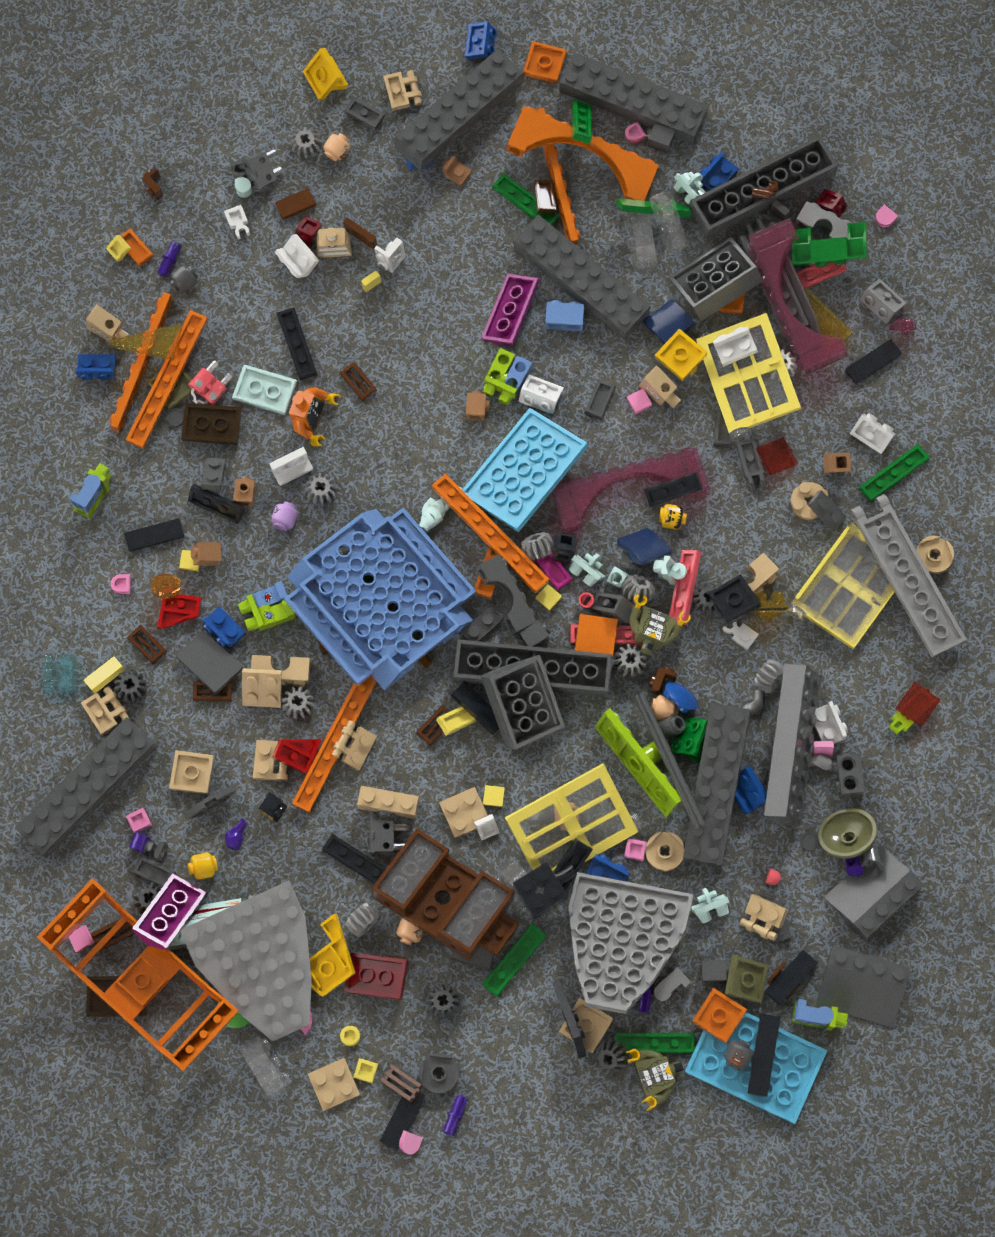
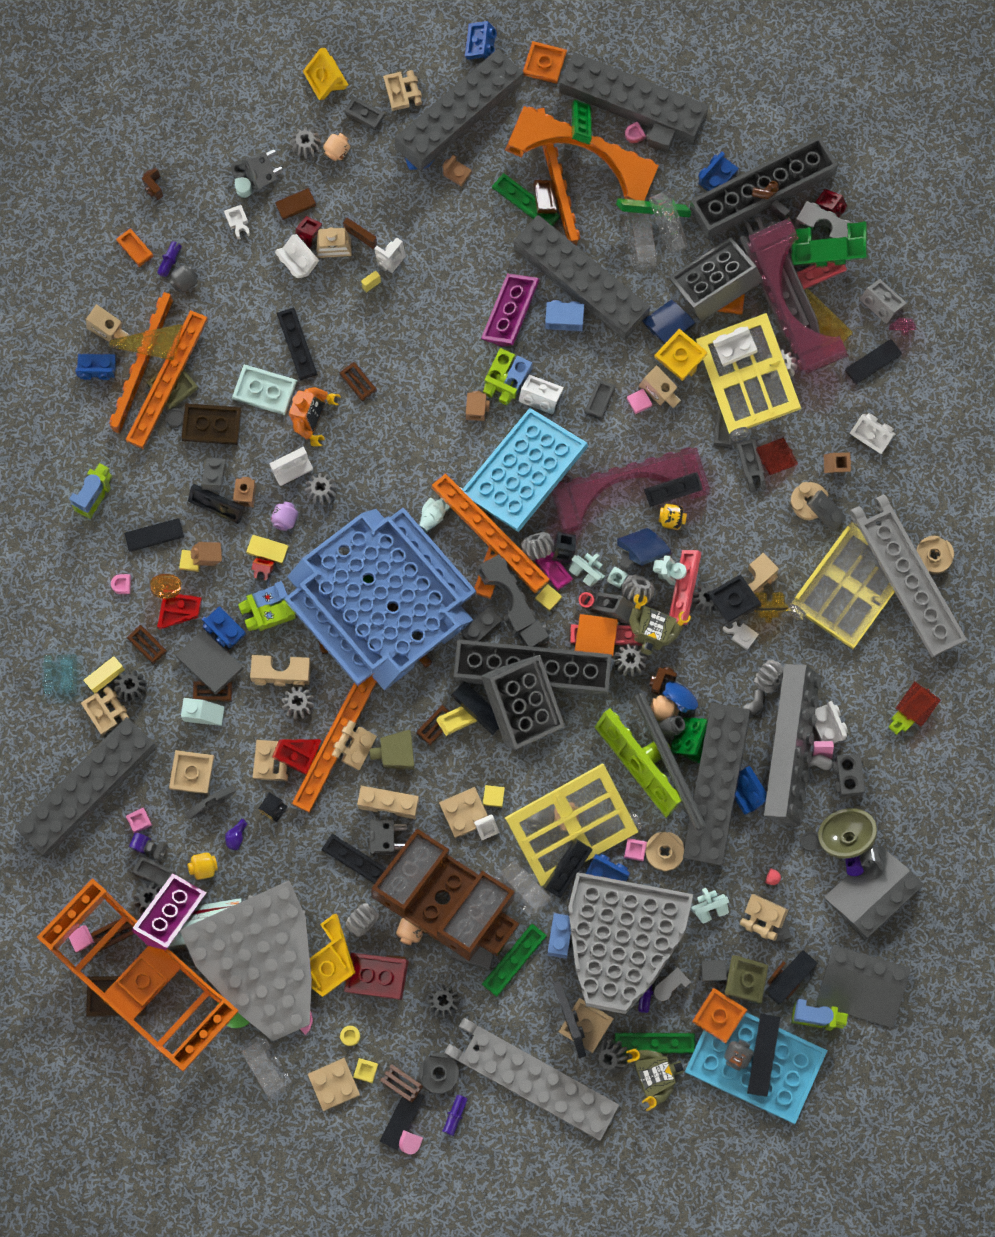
light yellow tile [106,235,131,261] -> none
coral piece [188,361,232,405] -> none
tan plate [242,668,282,708] -> none
black brick [513,862,577,920] -> none
light aqua hips [673,172,706,205] -> none
green tile [858,444,930,503] -> none
bright pink tile [875,204,898,227] -> none
none -> light aqua slope [181,698,224,726]
none -> light yellow tile [247,535,289,565]
none -> tile [251,558,275,580]
none -> olive torso [370,730,415,770]
none -> light grey hinge [444,1018,619,1141]
none -> medium blue brick [547,913,571,959]

